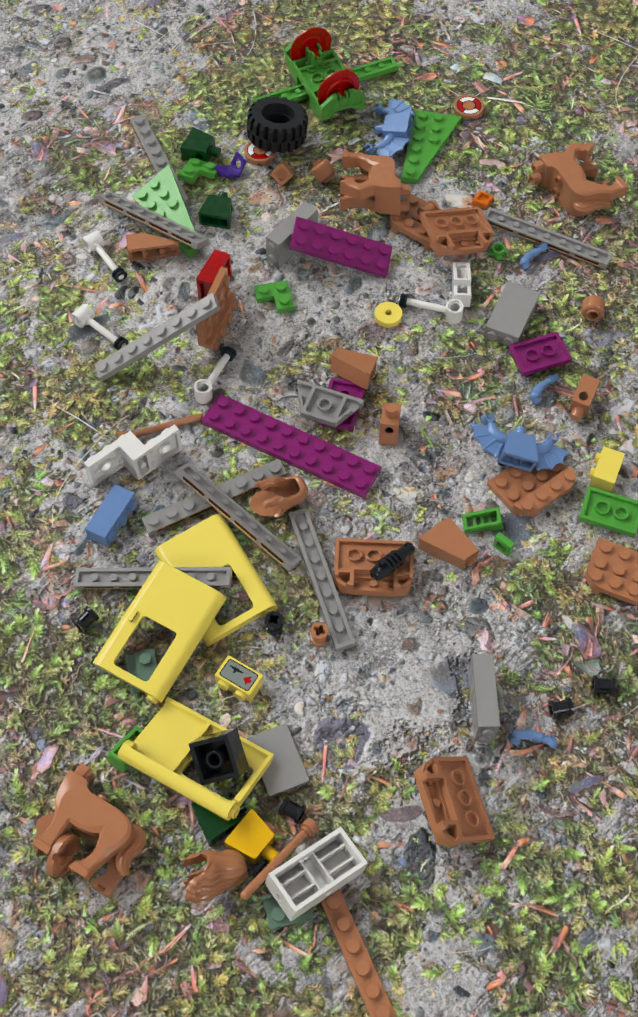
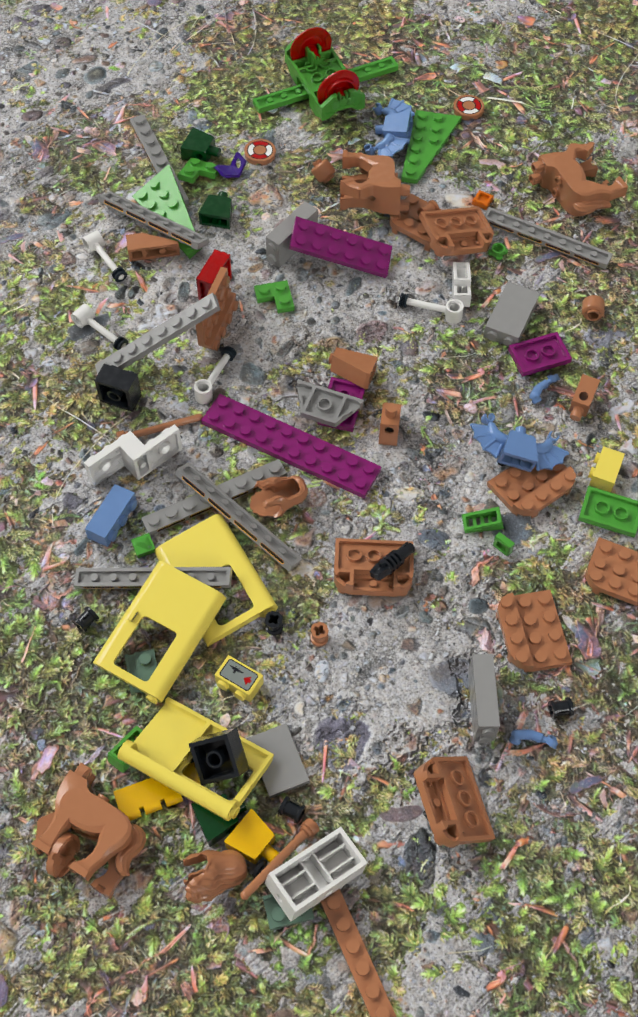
black tyre [246,96,308,154] -> none
nougat panel [270,161,294,186] -> none
light grey plate [288,508,356,652] -> none
light yellow piece [374,302,402,328] -> none
nougat slope [417,517,479,569] -> none
medium blue arm [519,243,549,270] -> none
black bush [591,675,616,696] -> none
none -> black brick [94,364,142,412]
none -> yellow windscreen [113,762,204,821]
none -> bright green tile [131,533,155,558]
none -> nougat plate [496,590,572,672]

